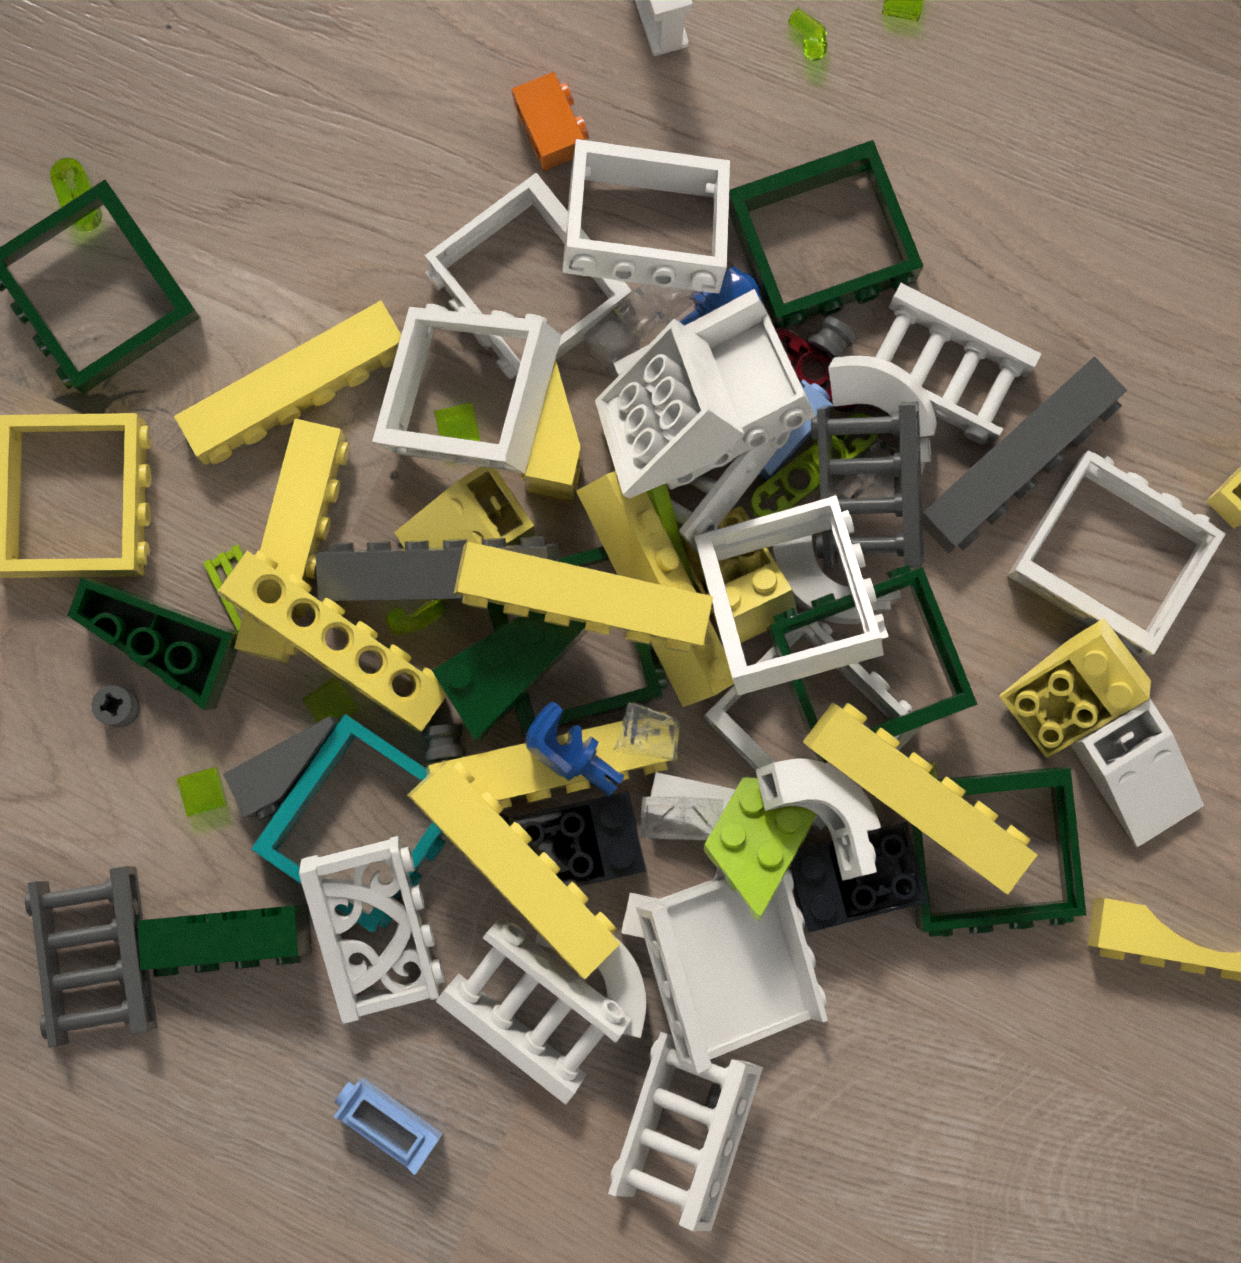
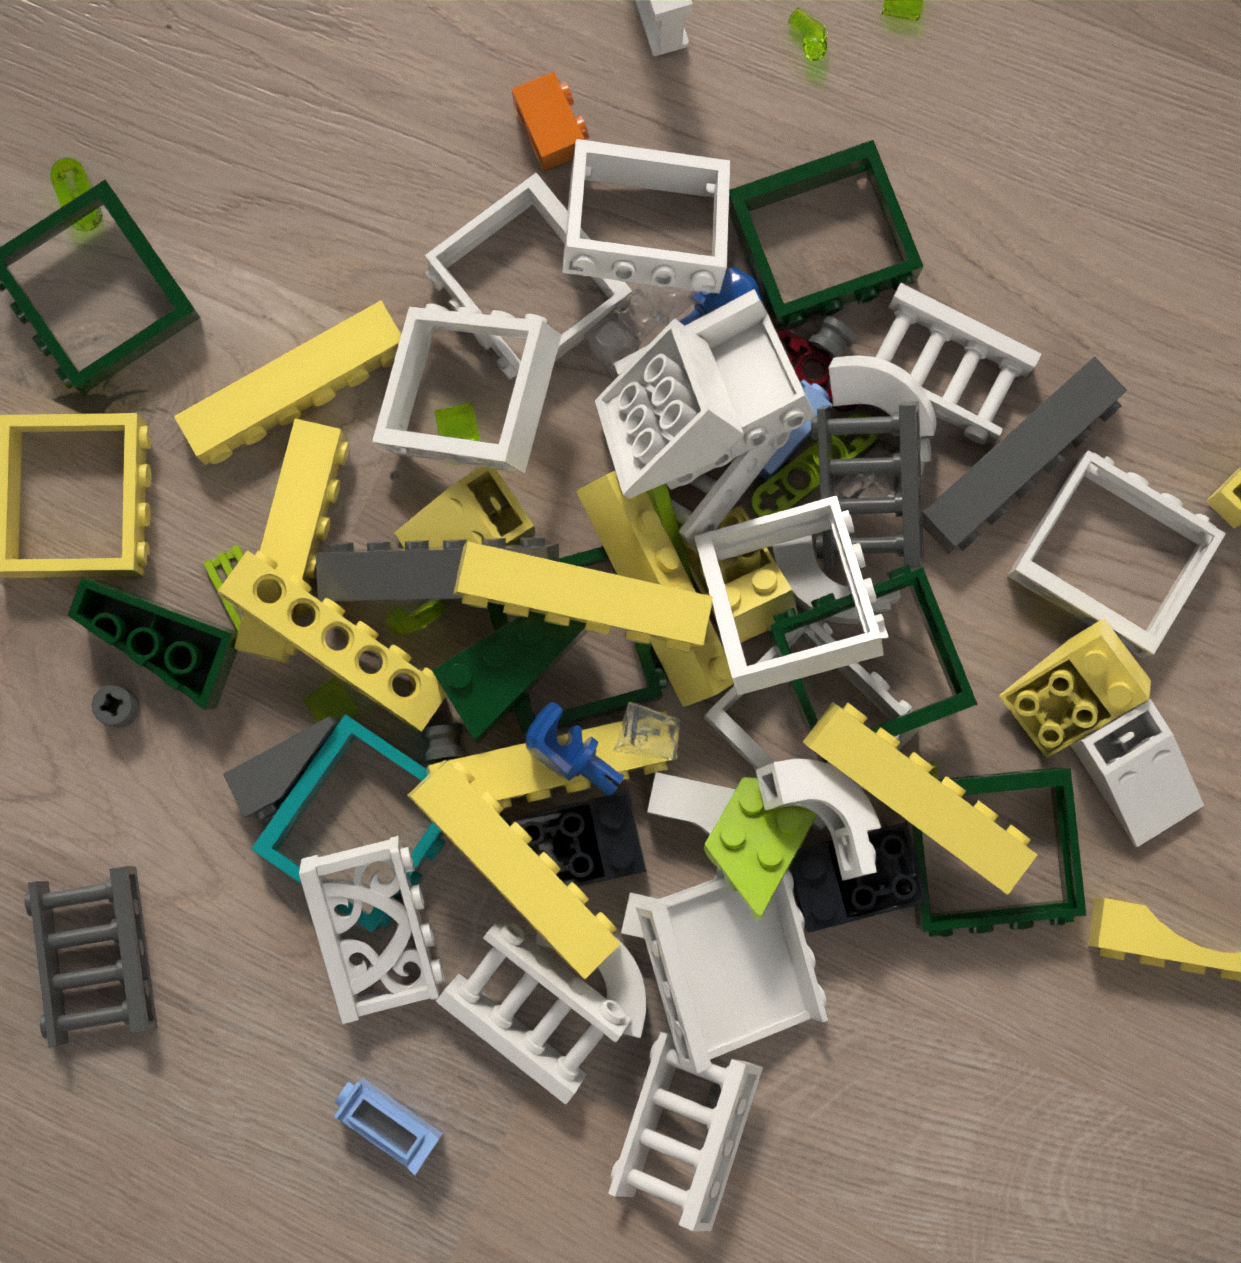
dark green wedge [137,904,312,977] -> none
clear neon green tile [176,767,228,817] -> none
light yellow slope [521,360,582,501] -> none
clear slope [640,796,724,840] -> none

